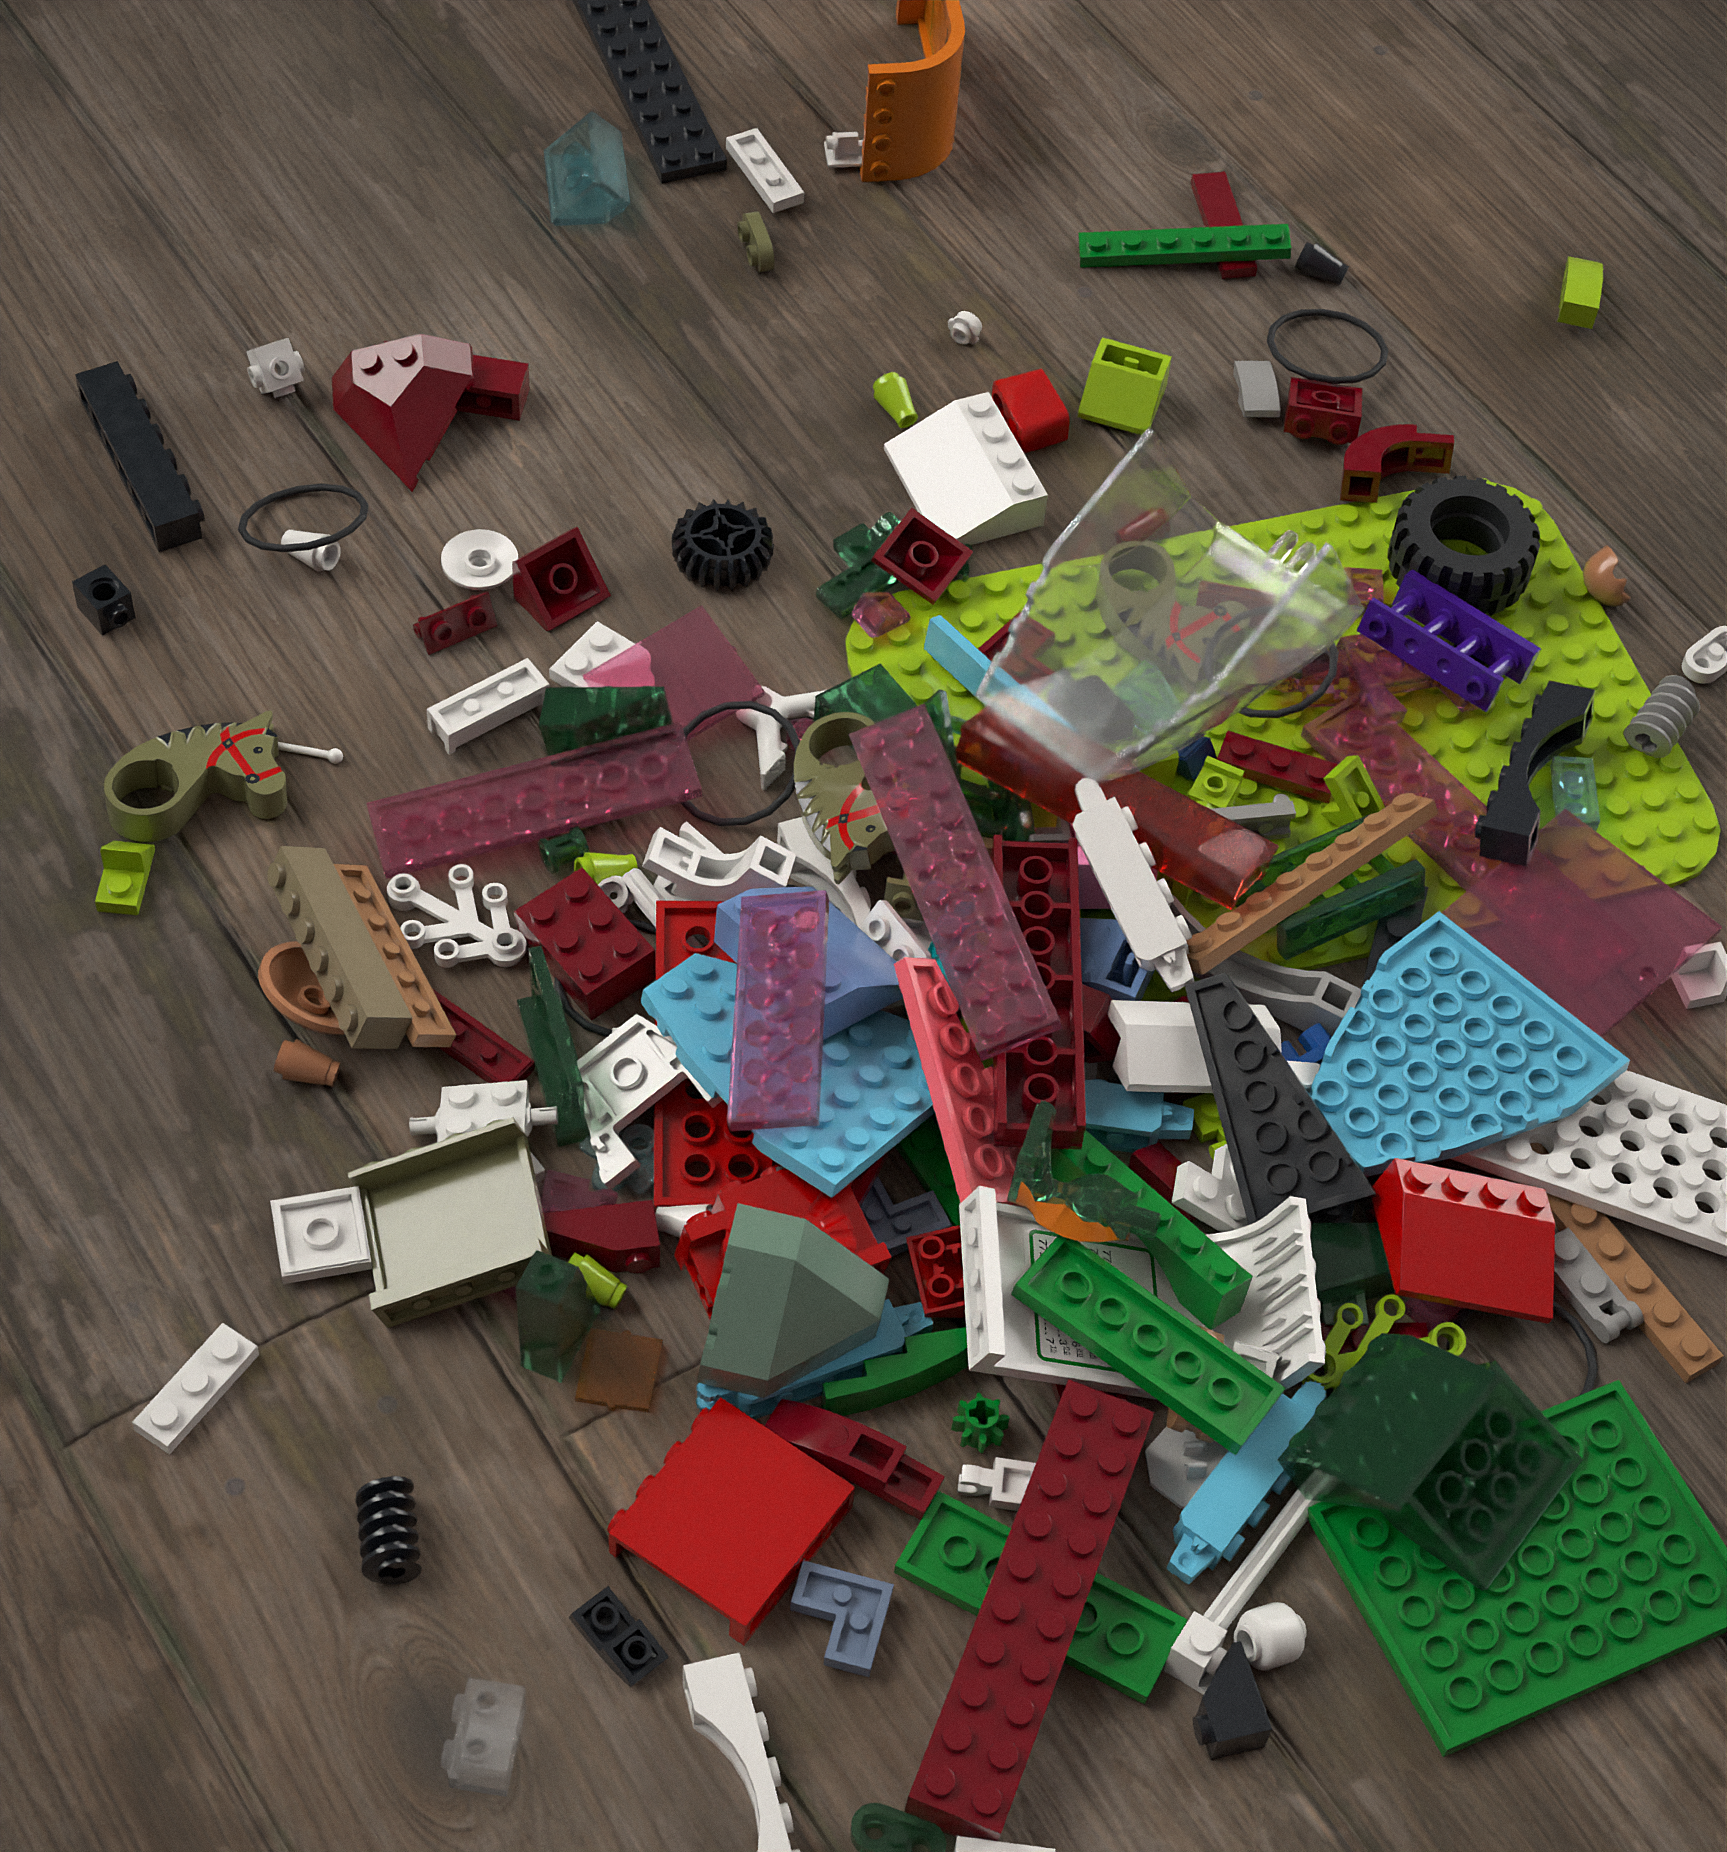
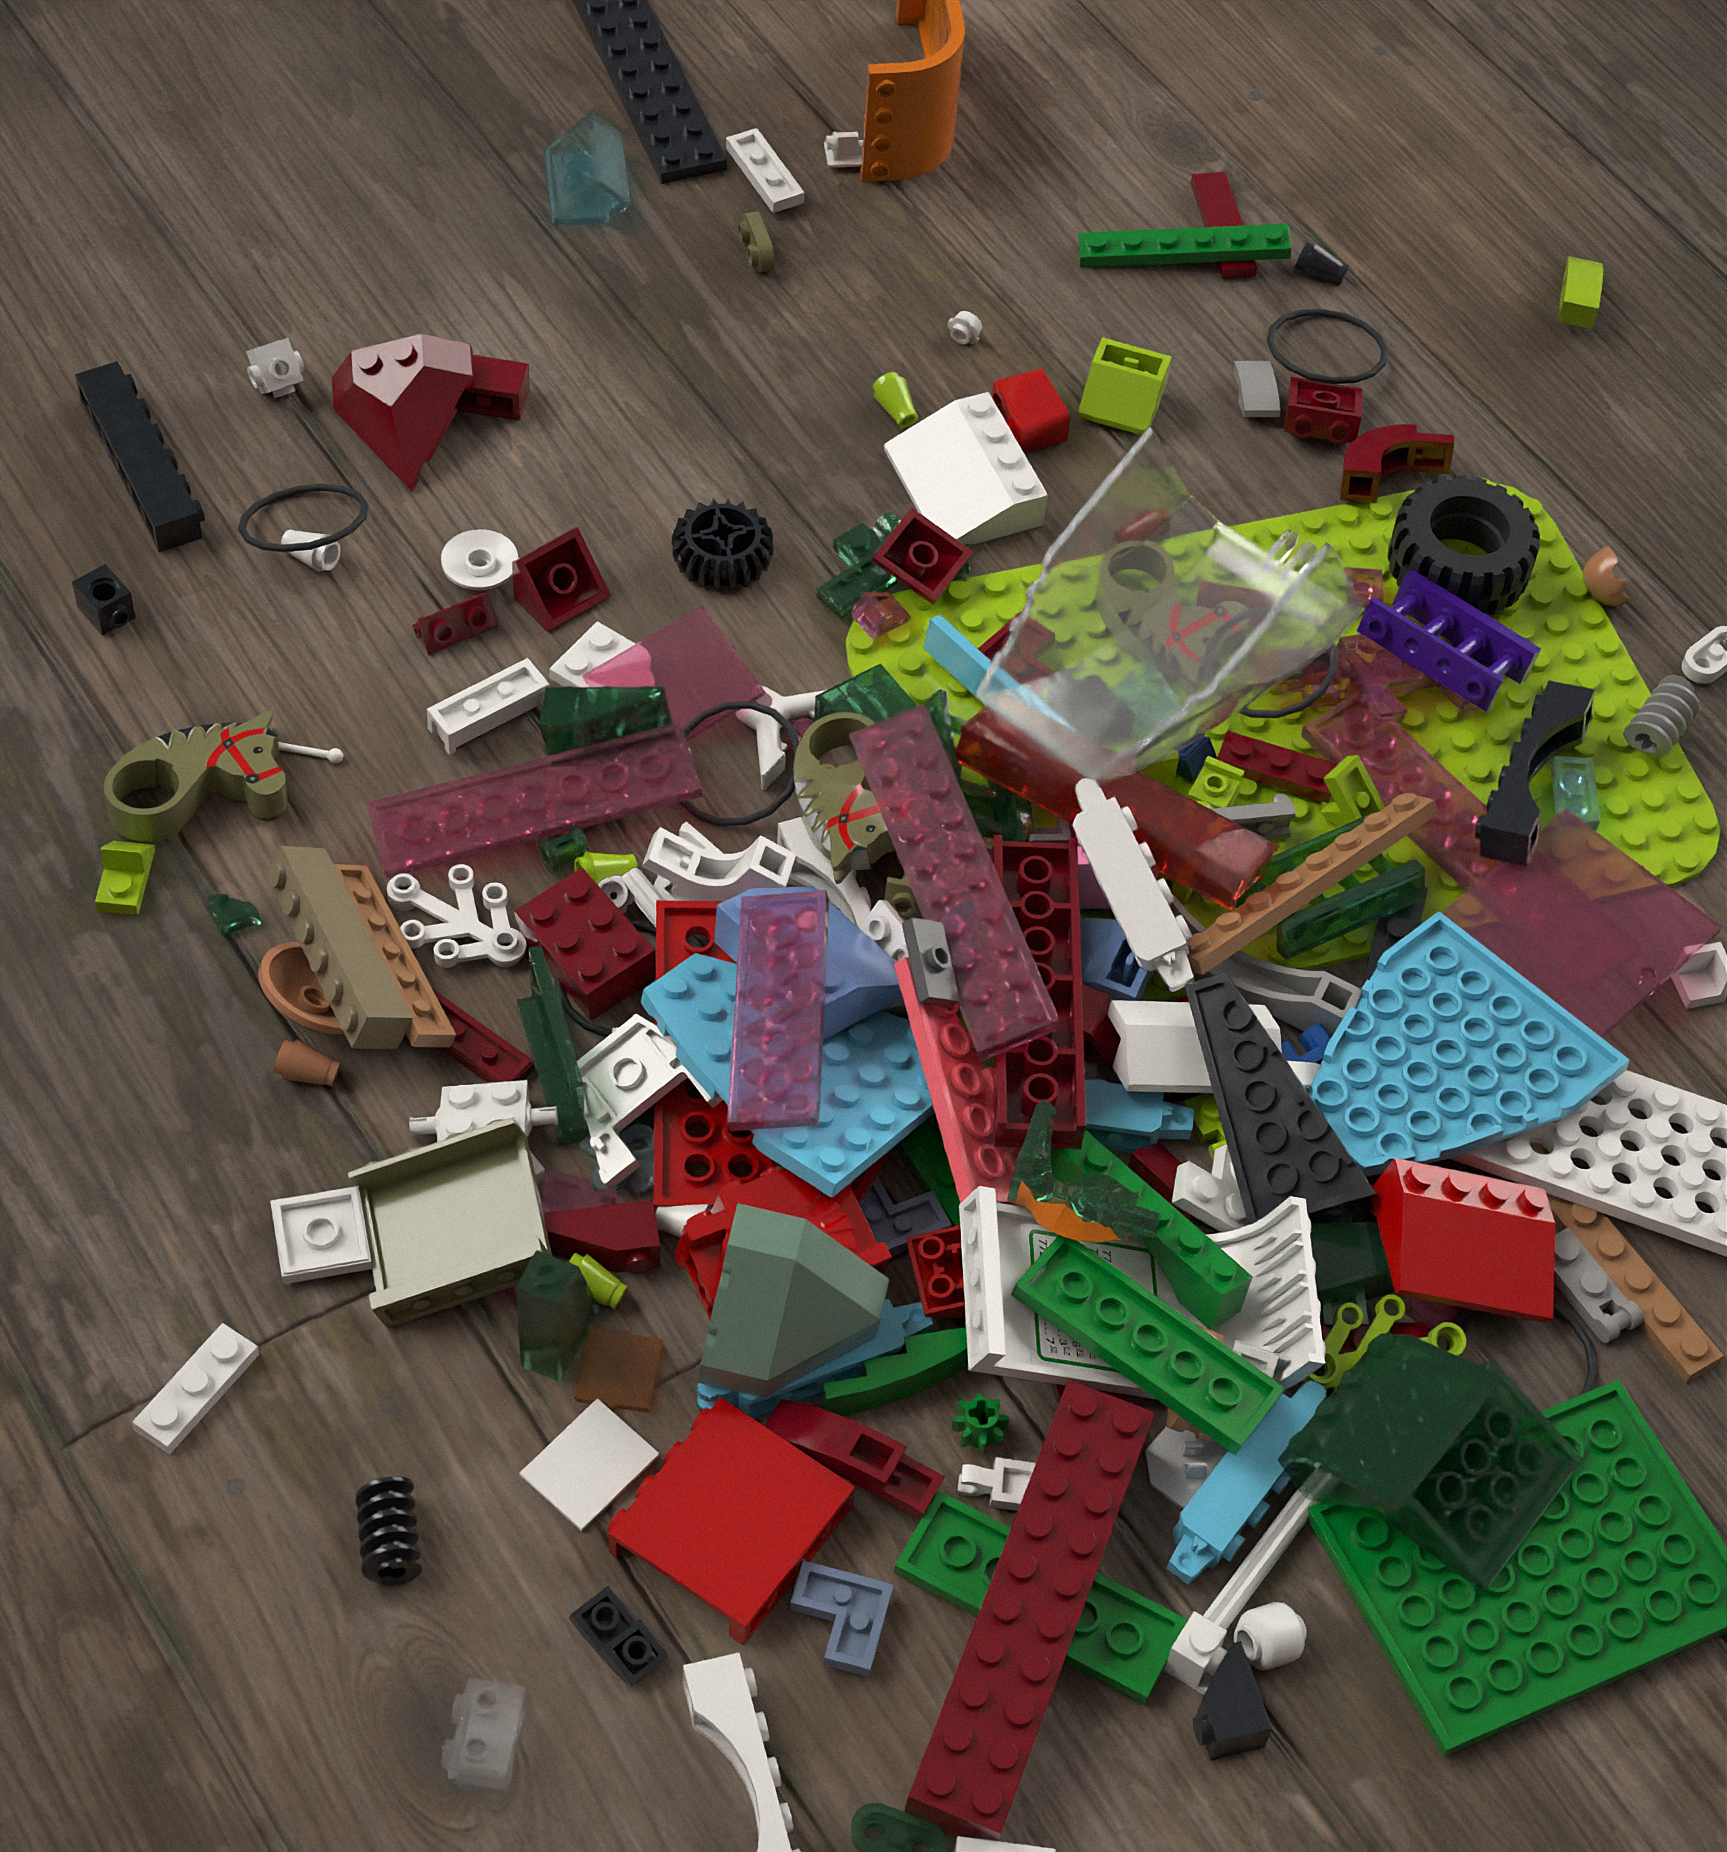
none -> clear green tile [207,894,262,936]
none -> white piece [519,1398,660,1532]
none -> dark grey plate [902,918,960,1007]

